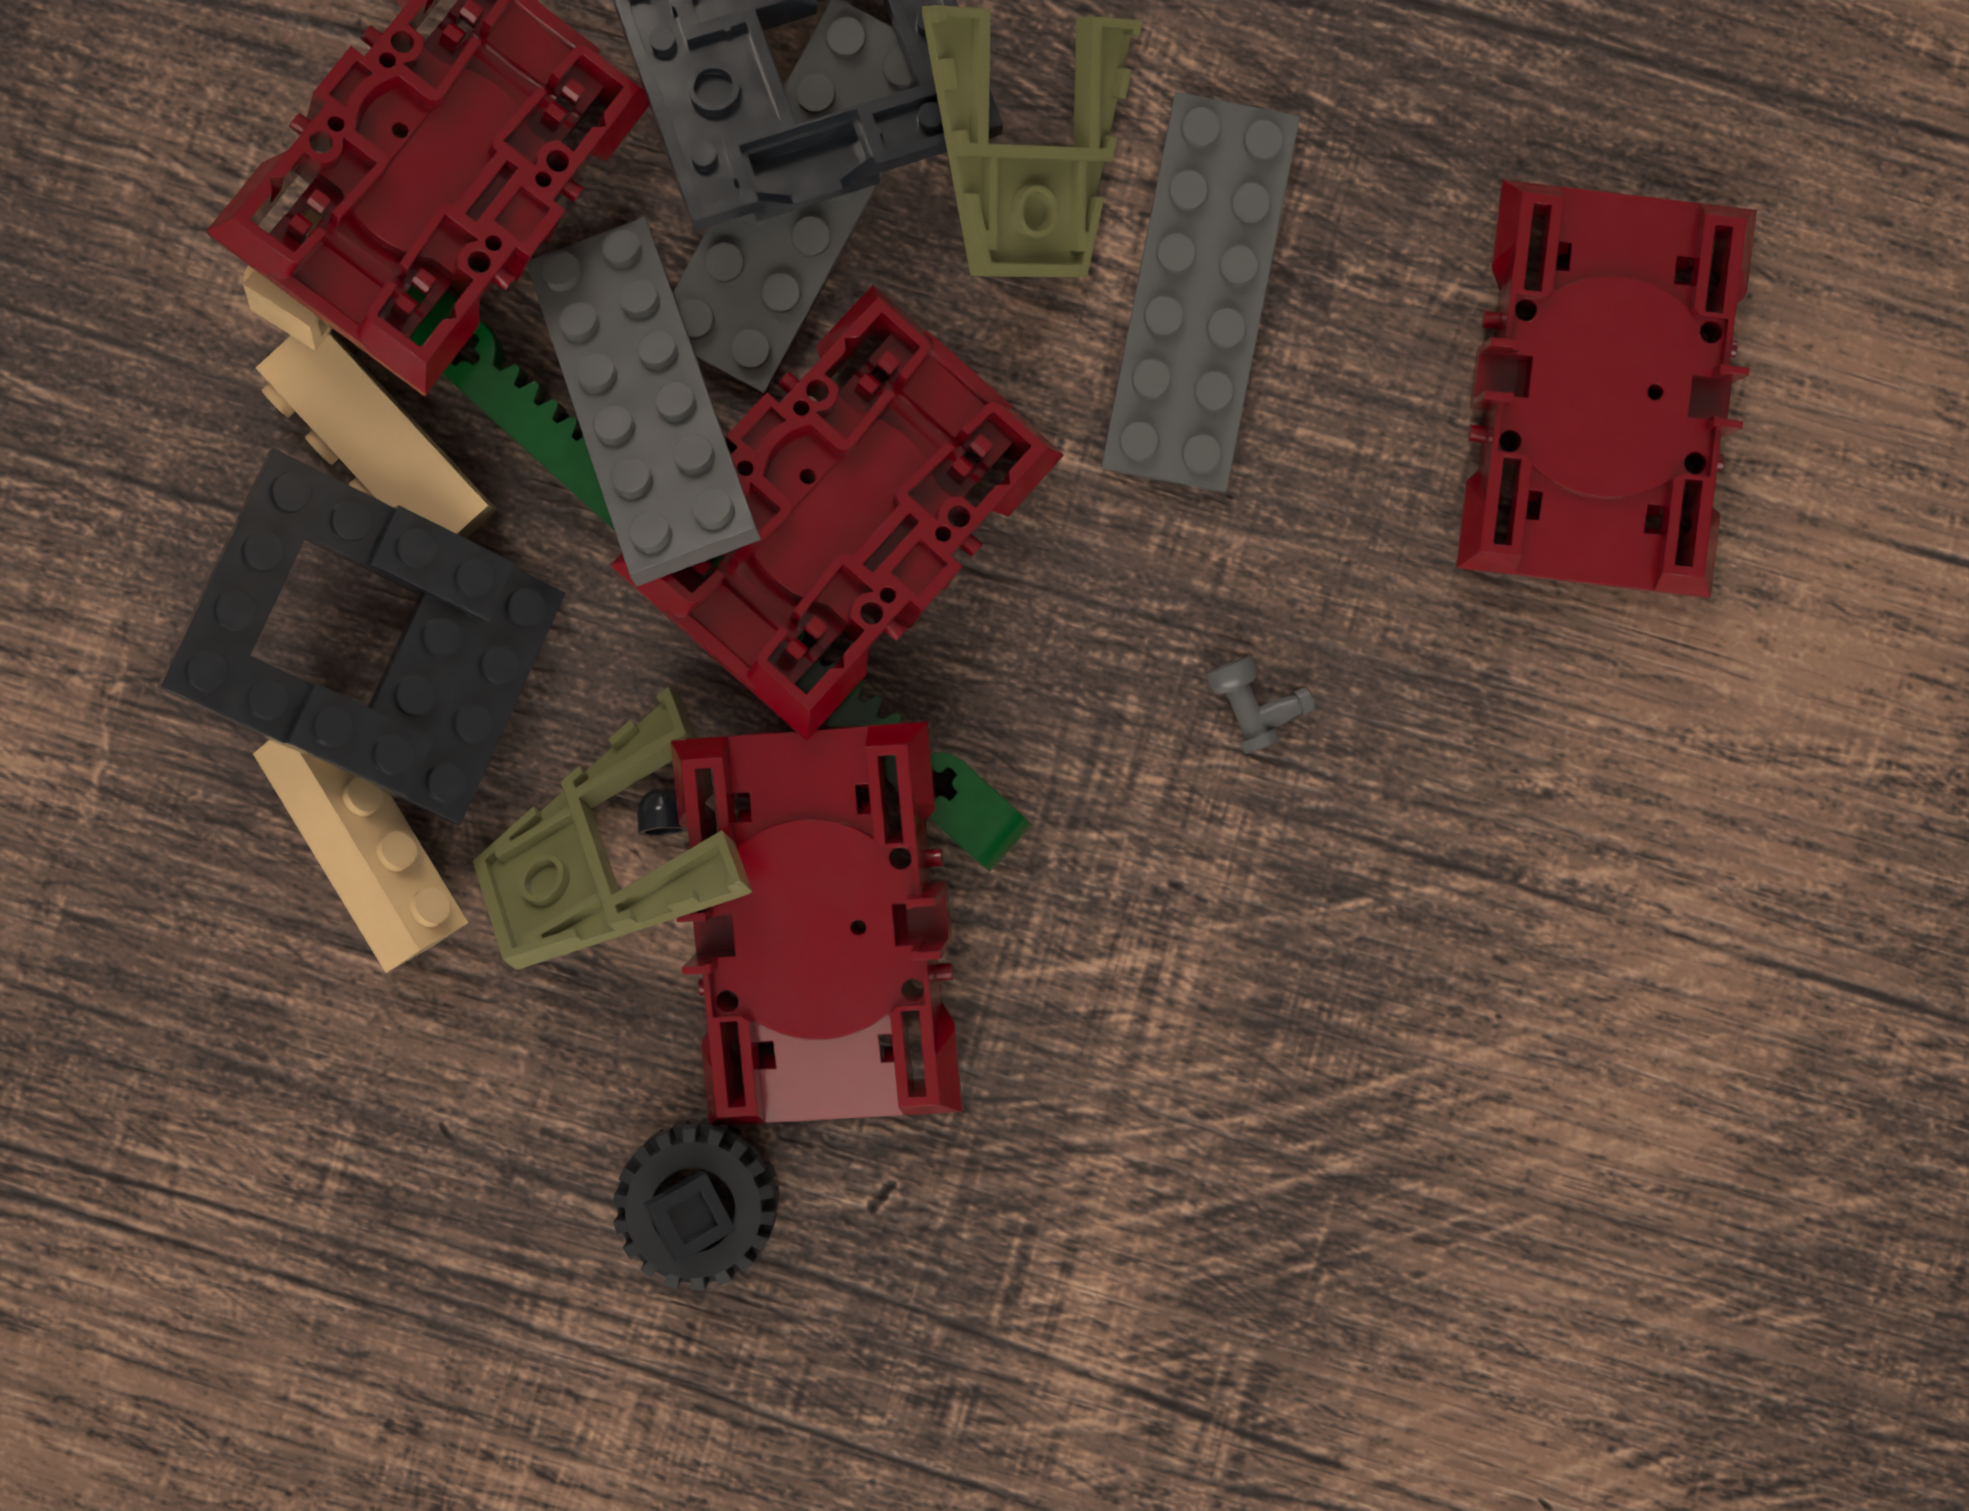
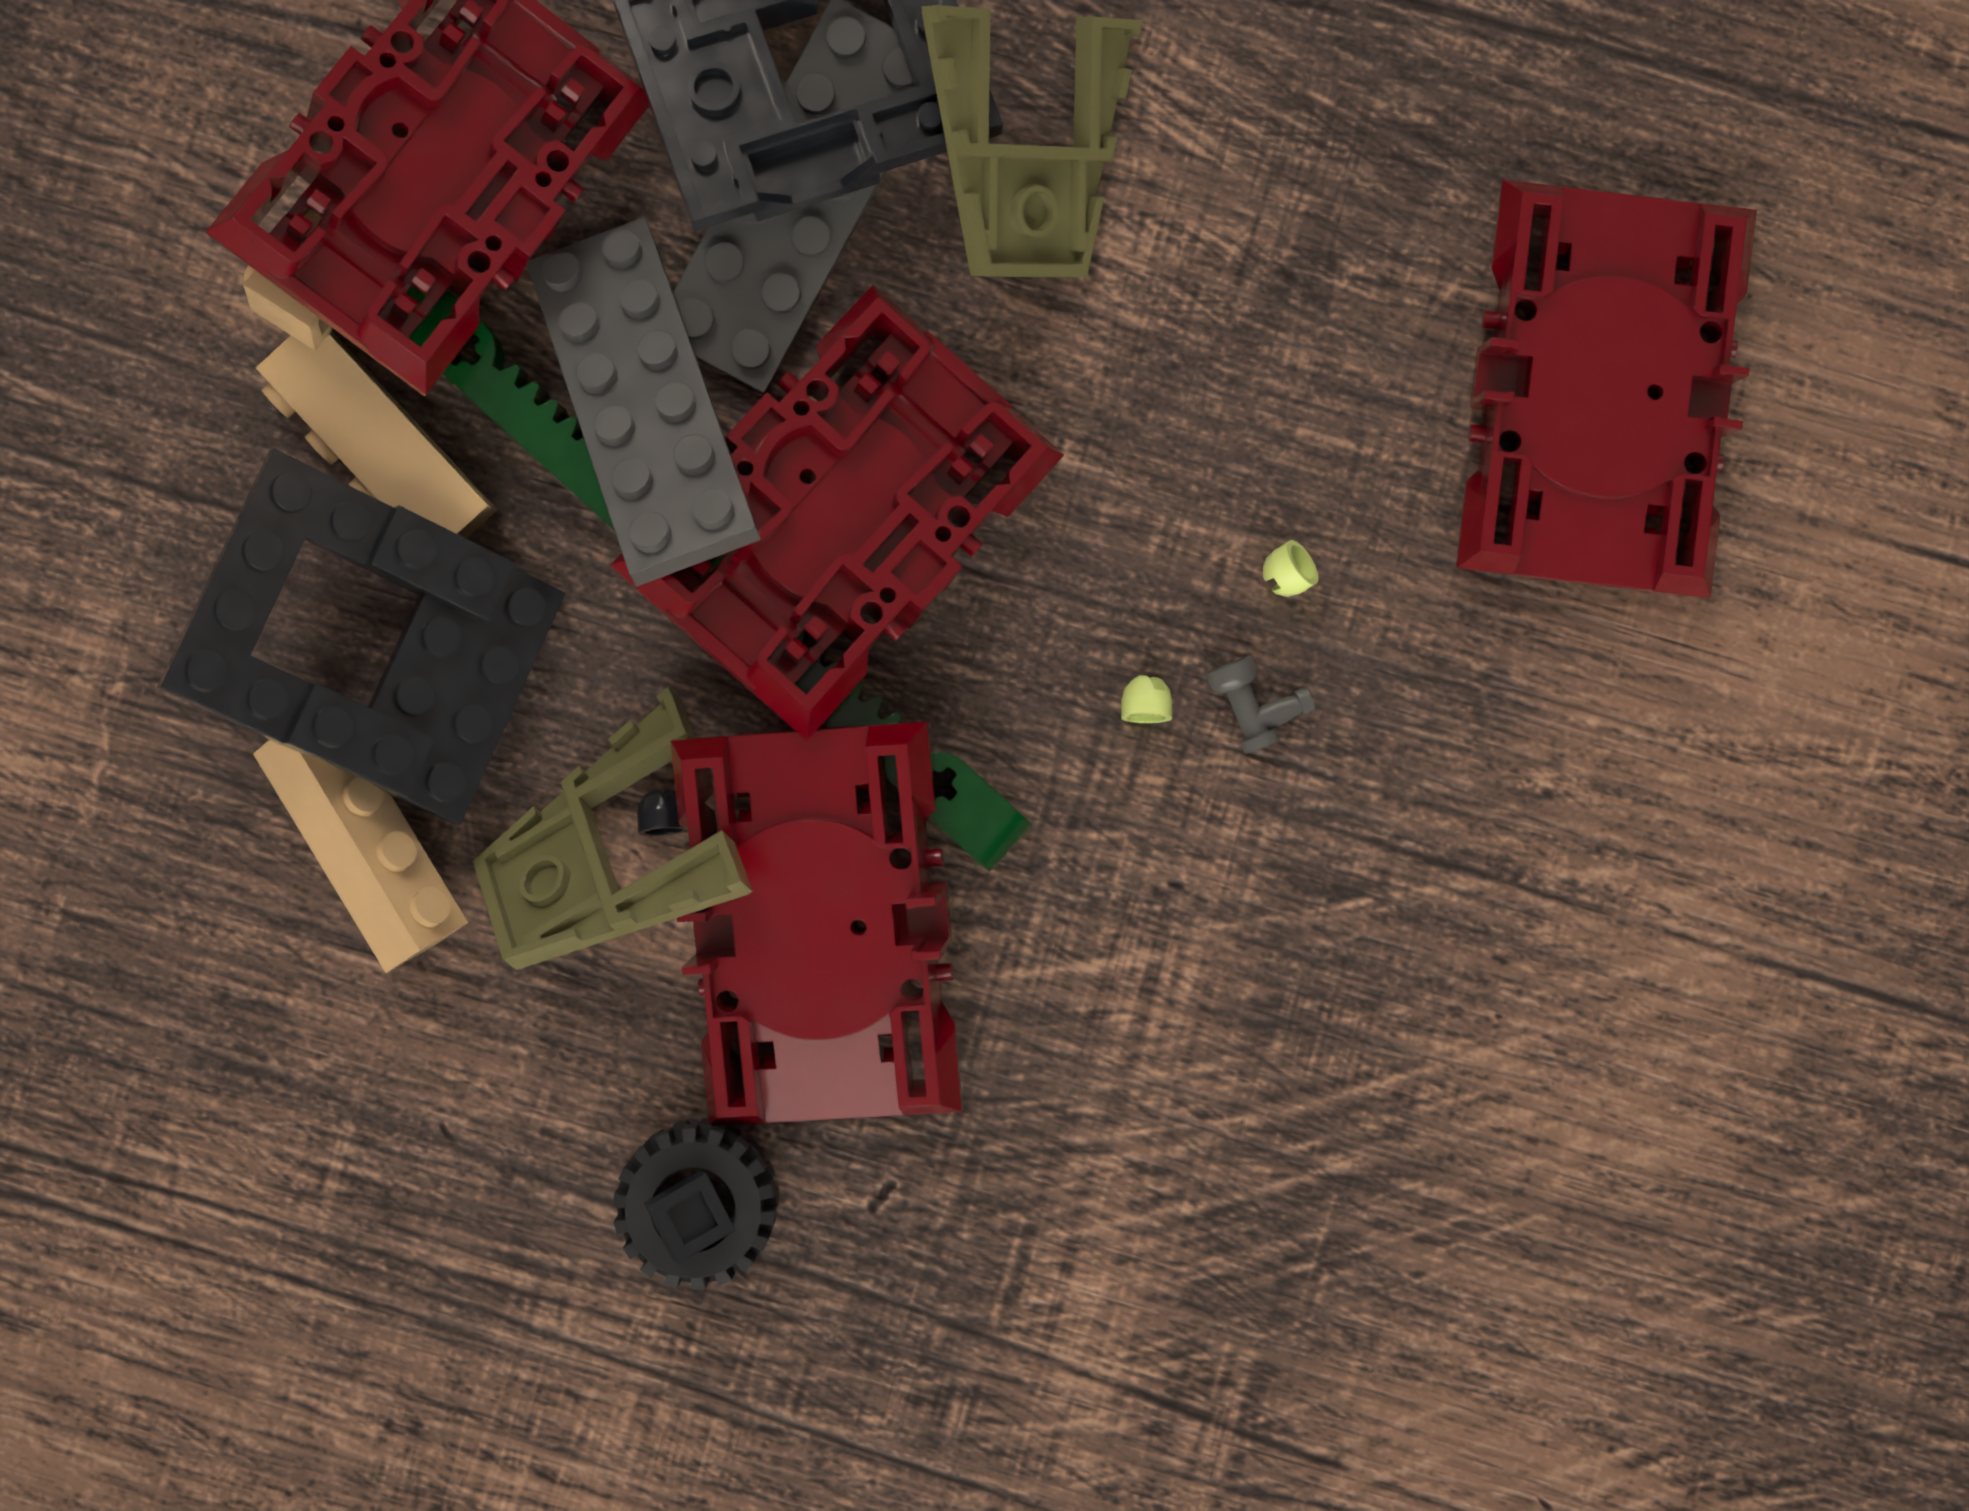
dark grey plate [1101,92,1300,494] -> none
none -> yellowish green hinge [1121,675,1172,723]
none -> yellowish green hinge [1263,540,1318,597]

